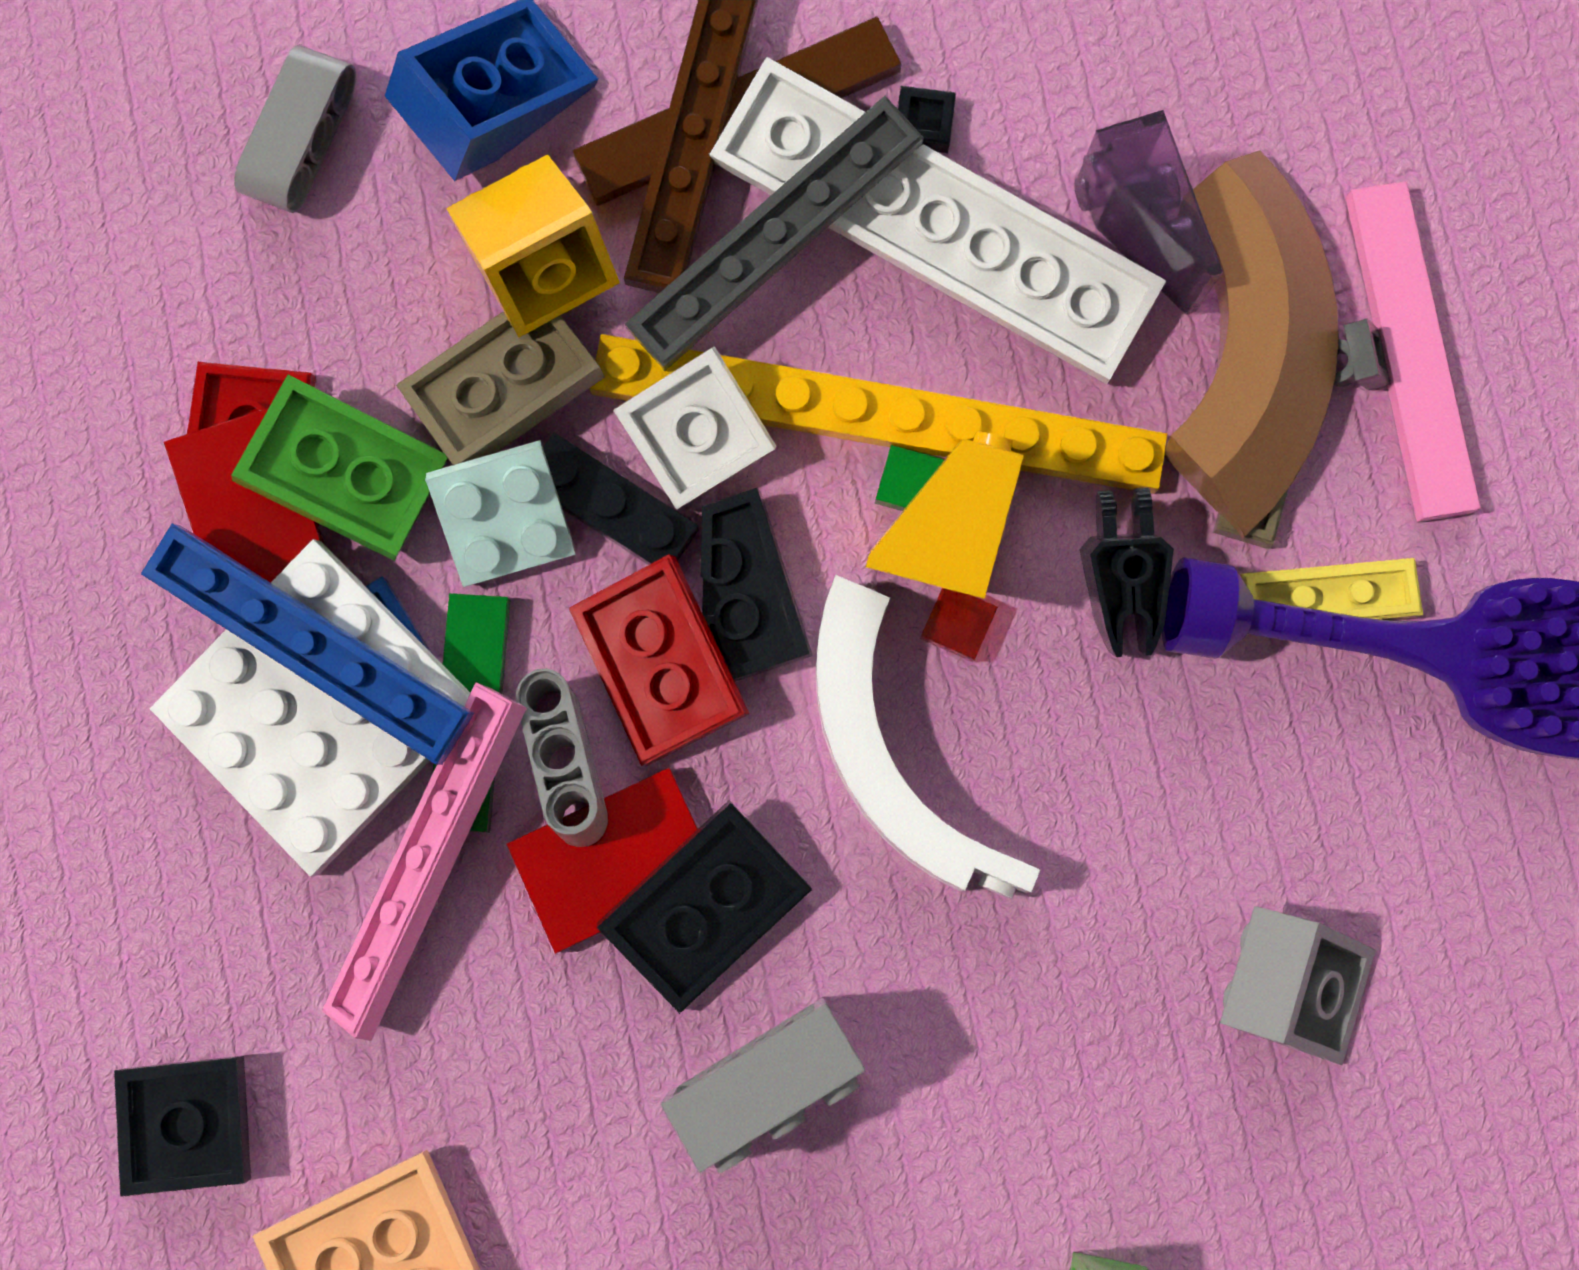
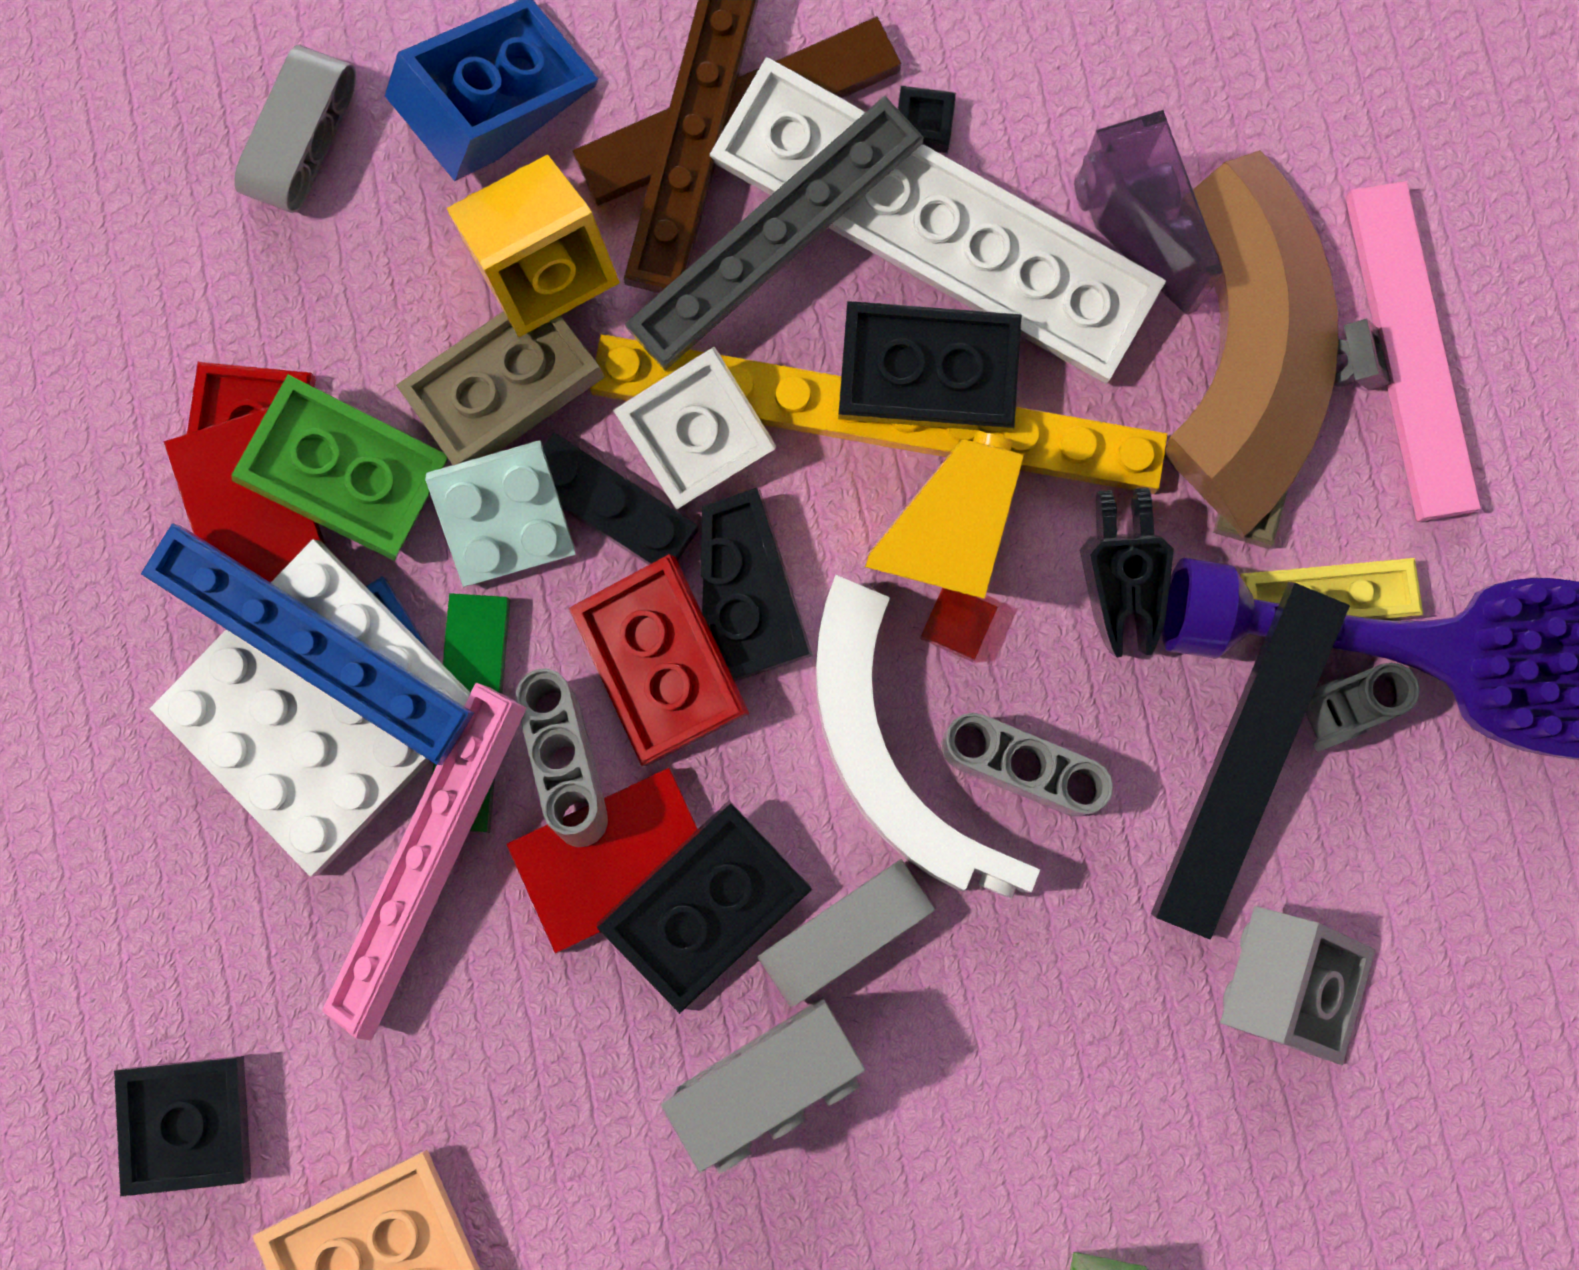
green tile [874,445,944,511] -> none
none -> light grey beam [757,859,935,1008]
none -> black tile [838,301,1022,433]
none -> light grey beam [941,713,1113,817]
none -> black tile [1151,582,1350,940]
none -> dark grey piece [1305,662,1420,752]

